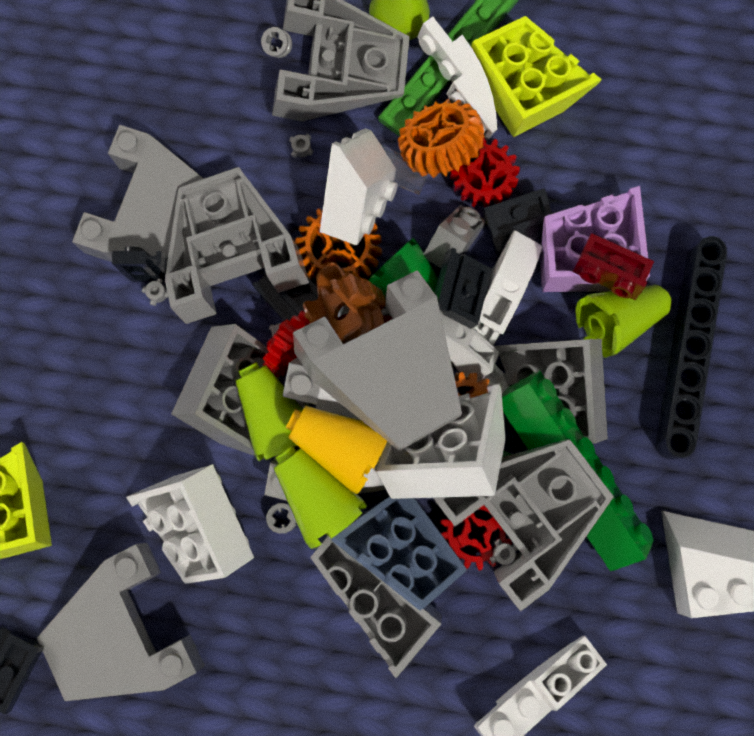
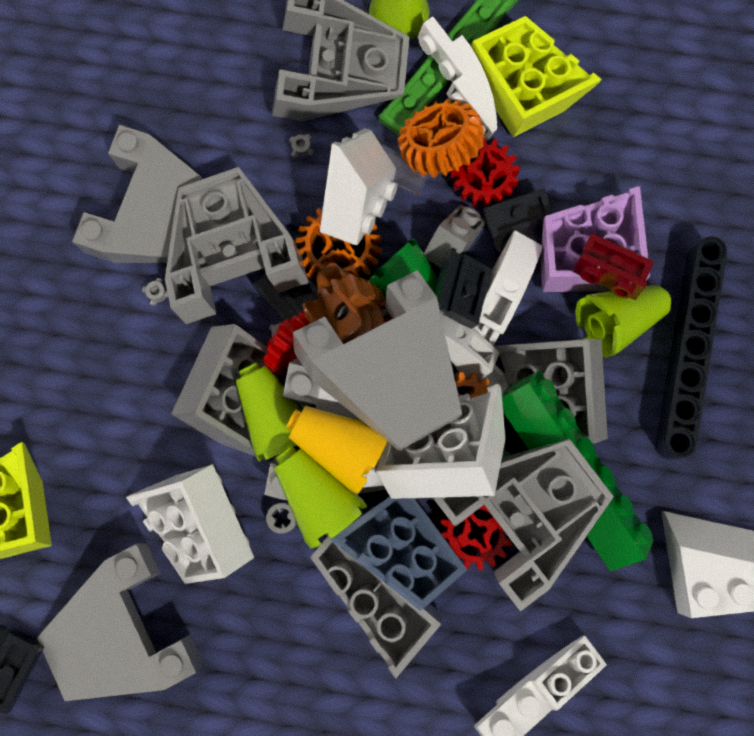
black plate [112,246,168,282] -> none
light grey bush [261,27,292,58] -> none
light grey piece [490,539,518,566] -> none

